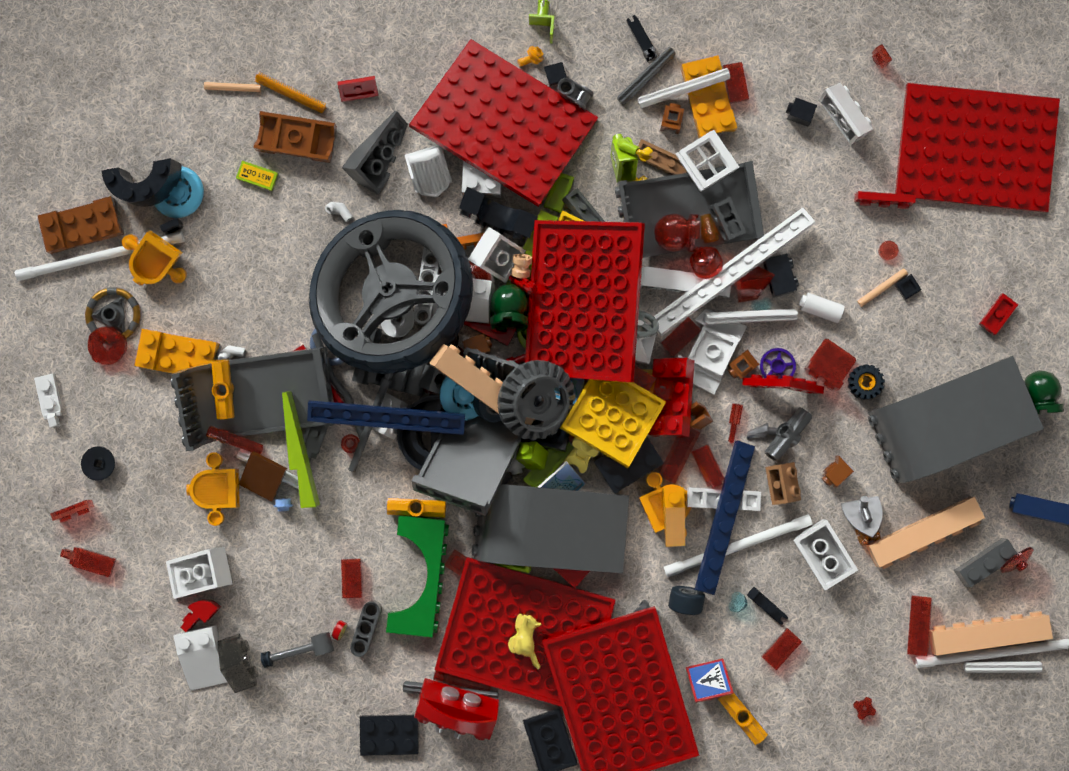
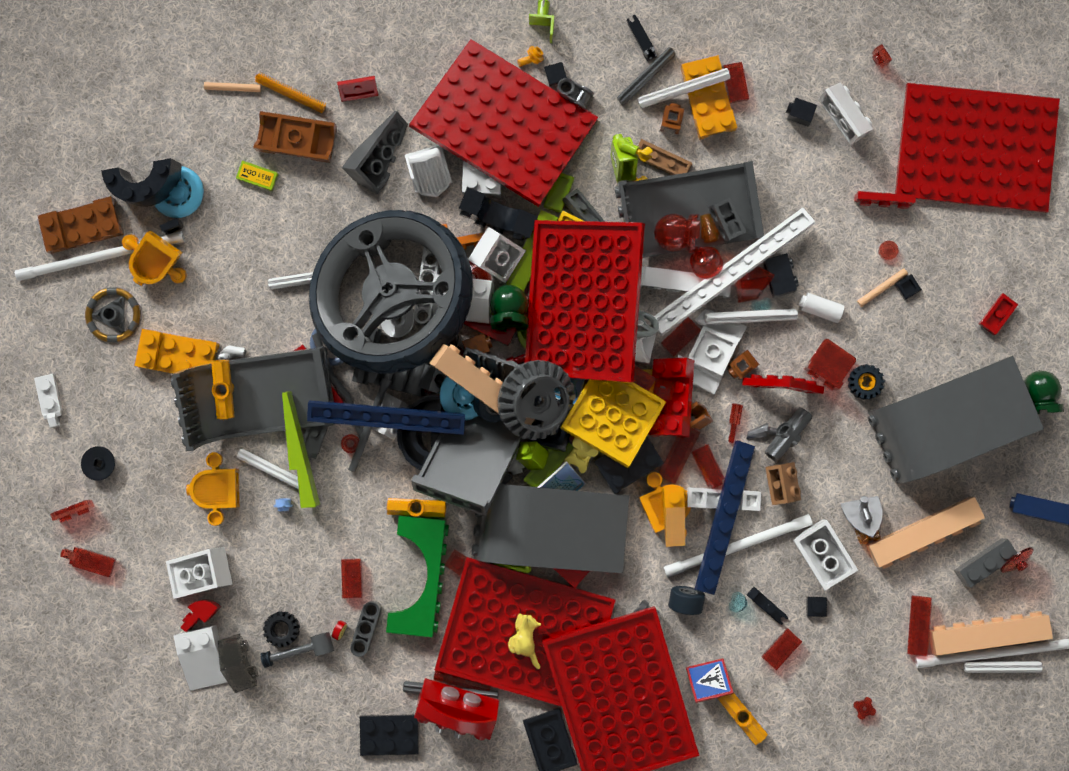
clear red plate [88,326,127,365] -> none
clear red axle [206,426,263,454] -> none
reddish brown tile [238,451,287,502] -> none
white arm [325,202,353,222] -> none
red axle [509,275,538,294] -> none
light nougat wheel [511,254,532,278] -> none
white piece [675,130,739,192] -> none
dark purple wheel [760,348,796,378] -> none
dark orange window [821,455,854,487] -> none
none -> black tyre [263,611,300,647]
none -> white axle [268,272,313,289]
none -> black plate [806,596,827,617]

